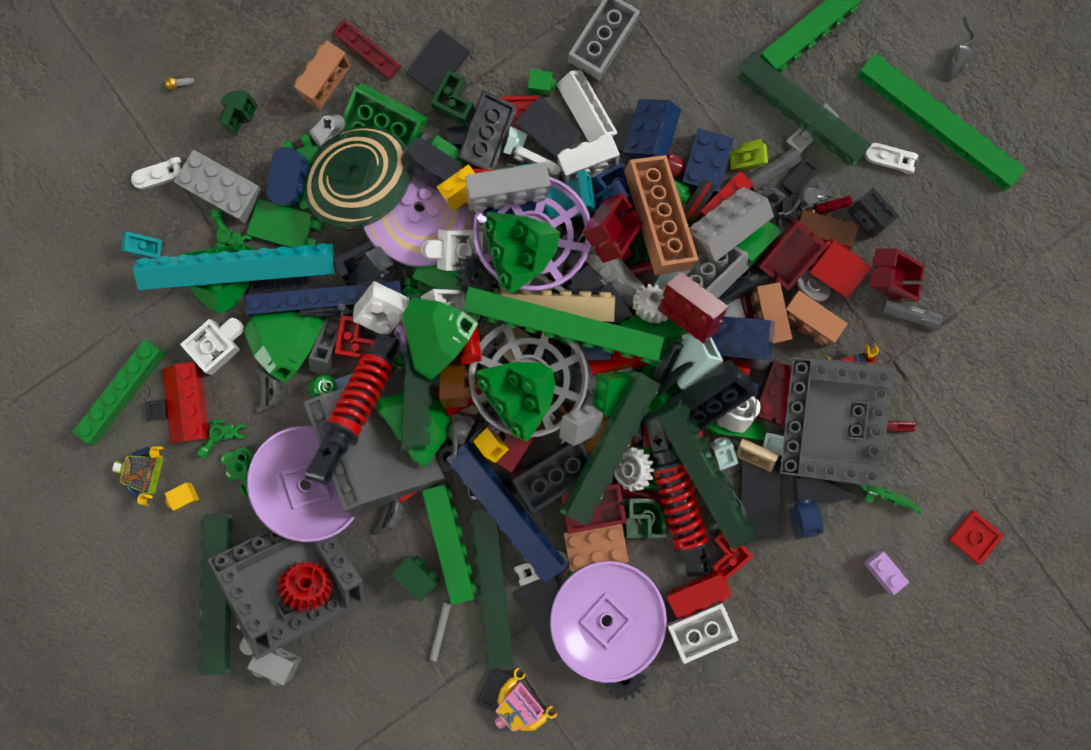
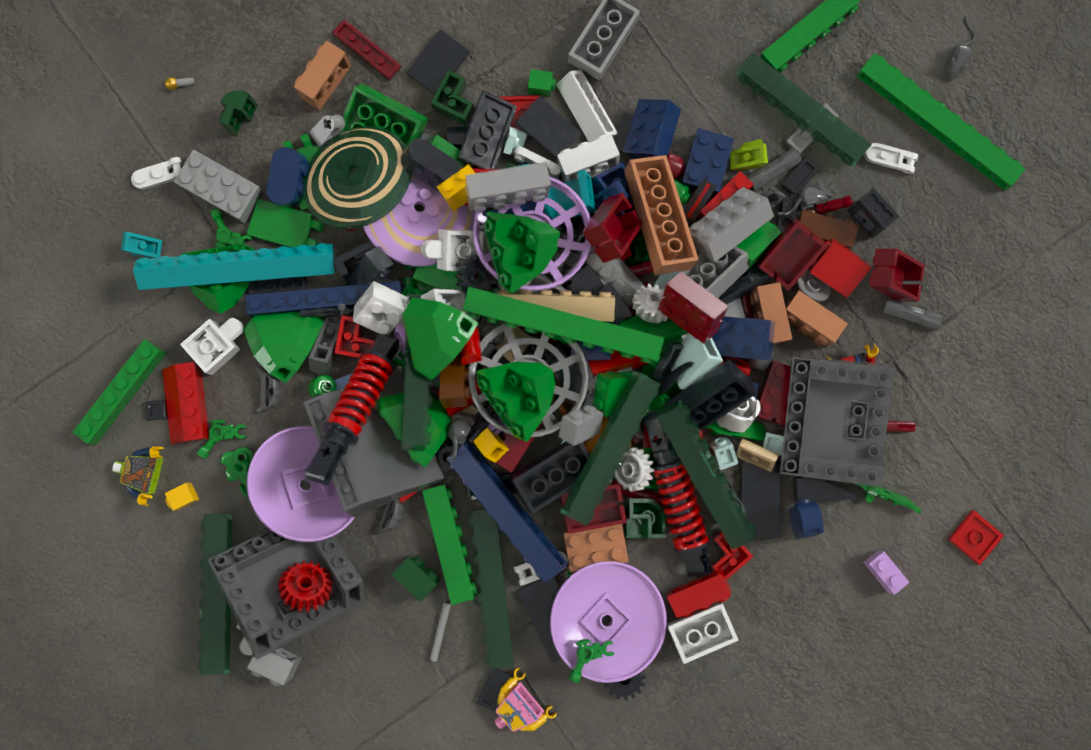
none -> green piece [568,639,615,683]

